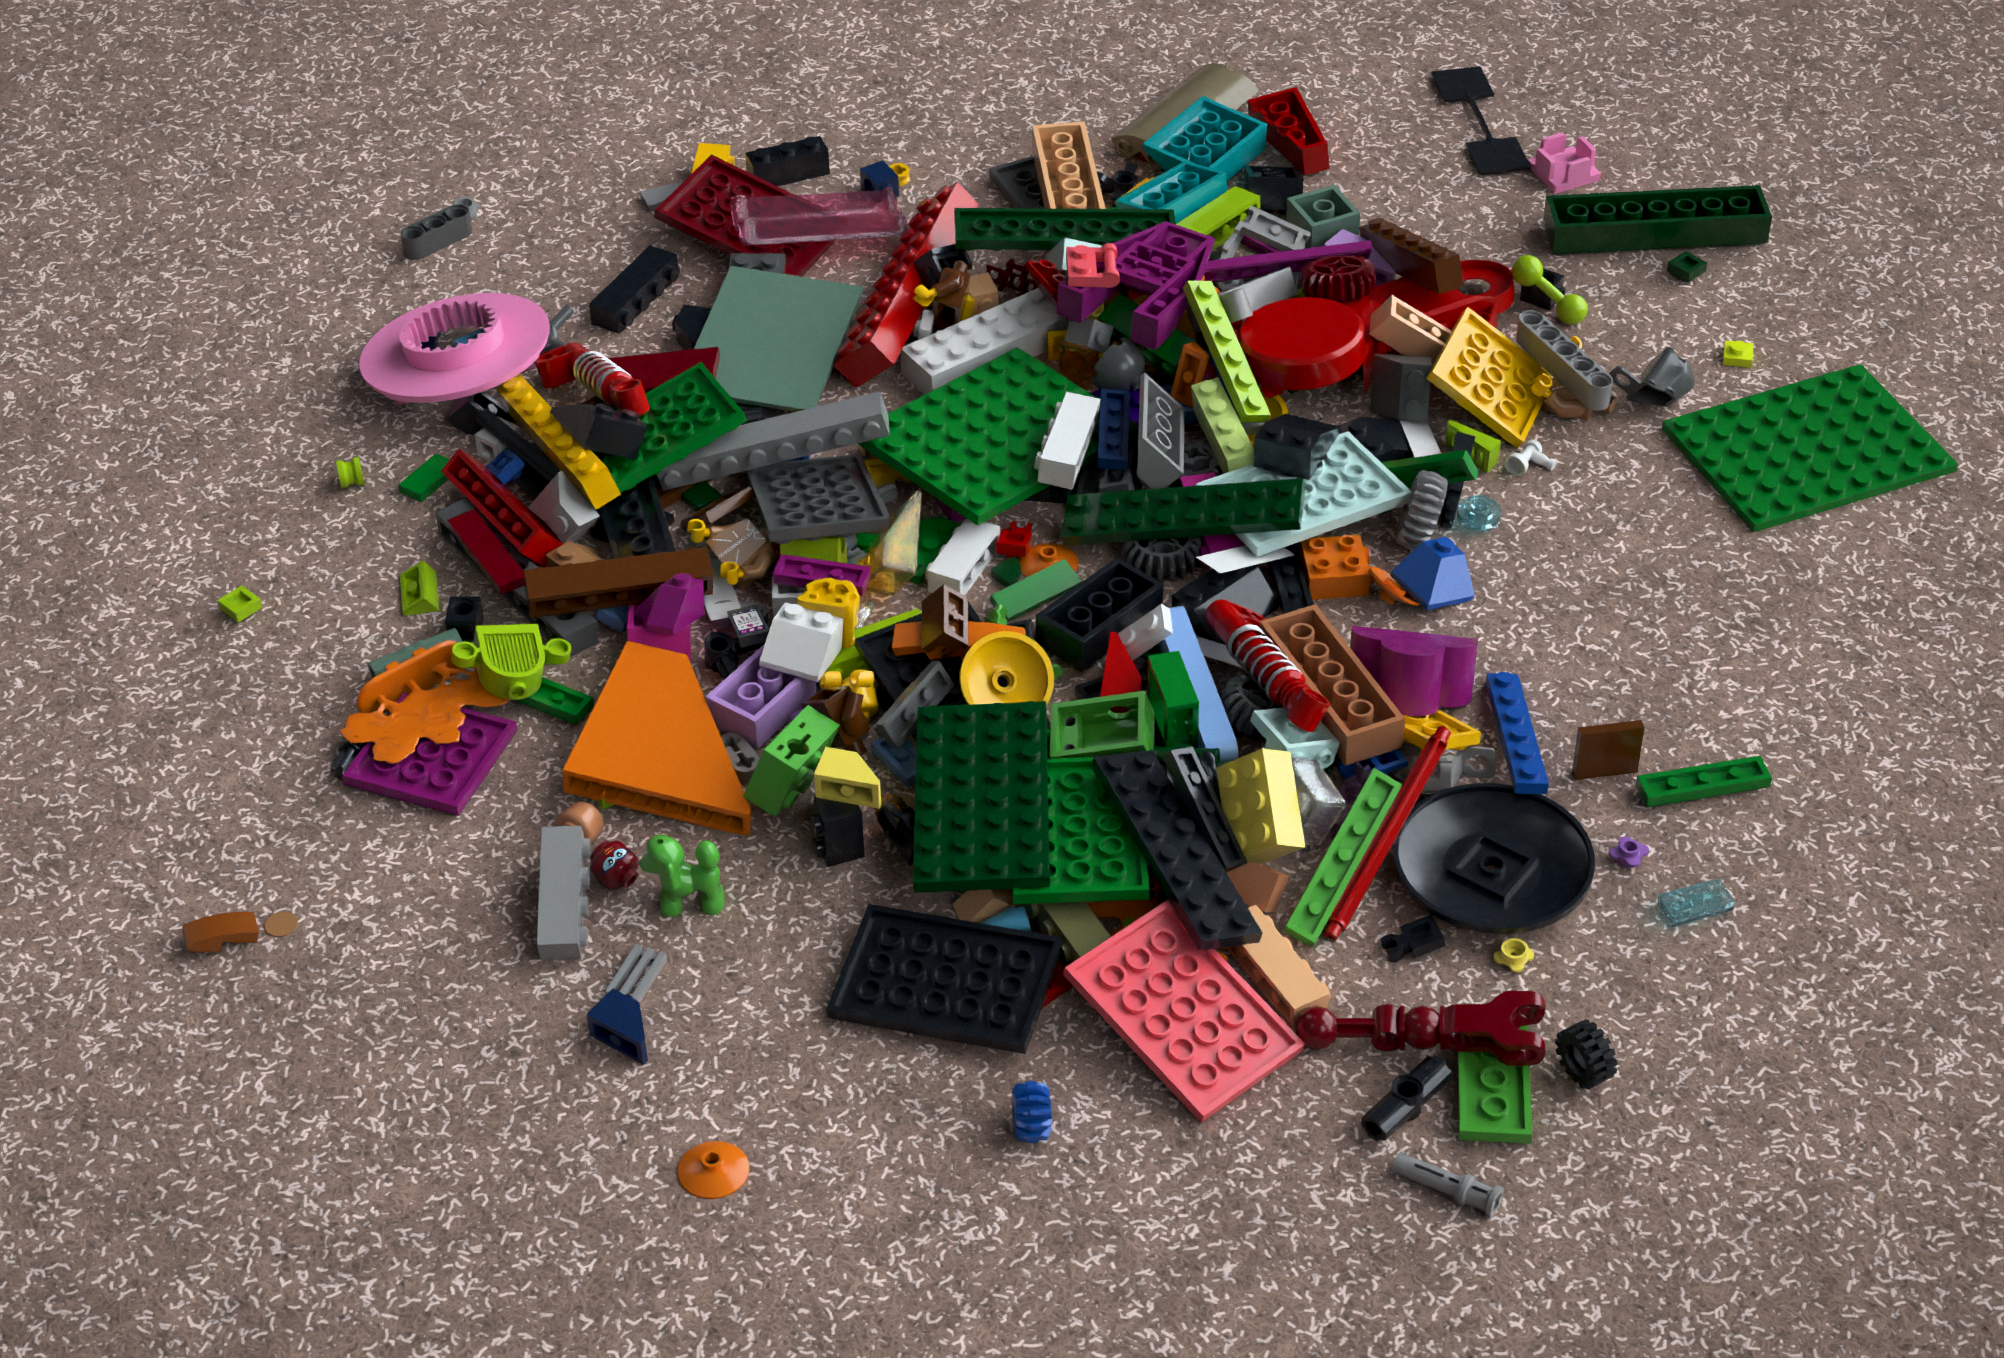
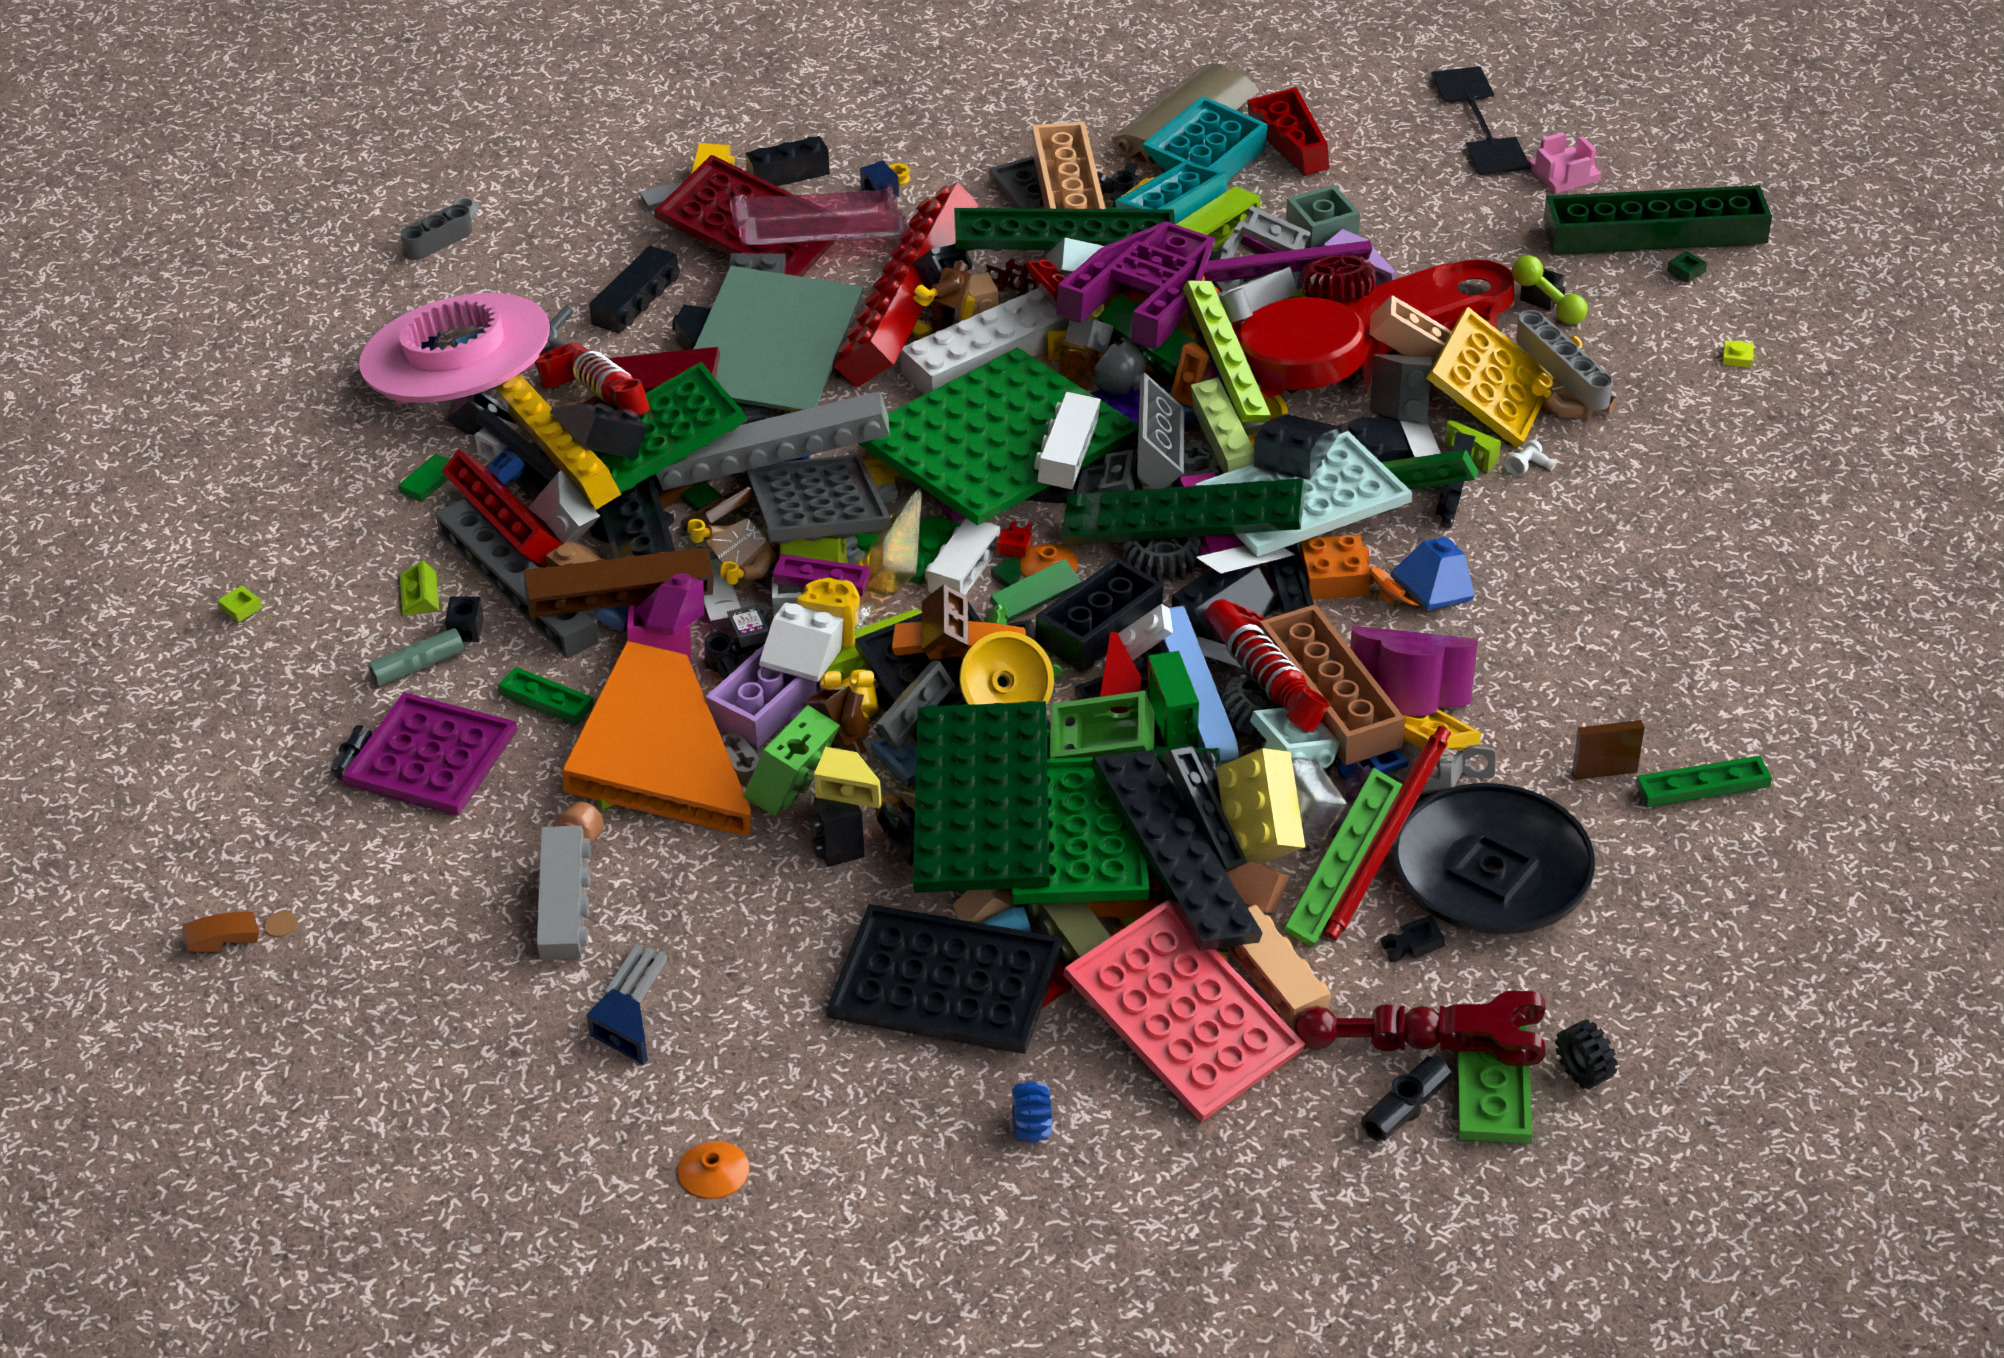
lime wheel [336,457,365,489] -> none
orange plant [340,640,509,764] -> none
dark red tile [447,509,524,595] -> none
lime piece [451,624,571,700] -> none
dark red head [590,841,639,890] -> none
bright green animal [638,834,725,917] -> none
white plate [913,310,934,340] -> none
coral plate [1066,243,1120,288] -> none
dark blue plate [1097,389,1130,470] -> none
black slope [1244,165,1304,215] -> none
reddish brown brick [1359,218,1464,294] -> none
light grey pin [1392,1152,1504,1218] -> none
light grey gear [1395,470,1448,551] -> none
clear light blue plate [1457,495,1502,532] -> none
blue plate [1485,672,1549,794] -> none
light yellow plate [1493,938,1534,973] -> none
dark grey piece [1609,347,1695,407] -> none
medium lavender plate [1609,836,1649,868] -> none
clear light blue plate [1657,878,1735,927] -> none
green plate [1662,364,1958,532] -> none

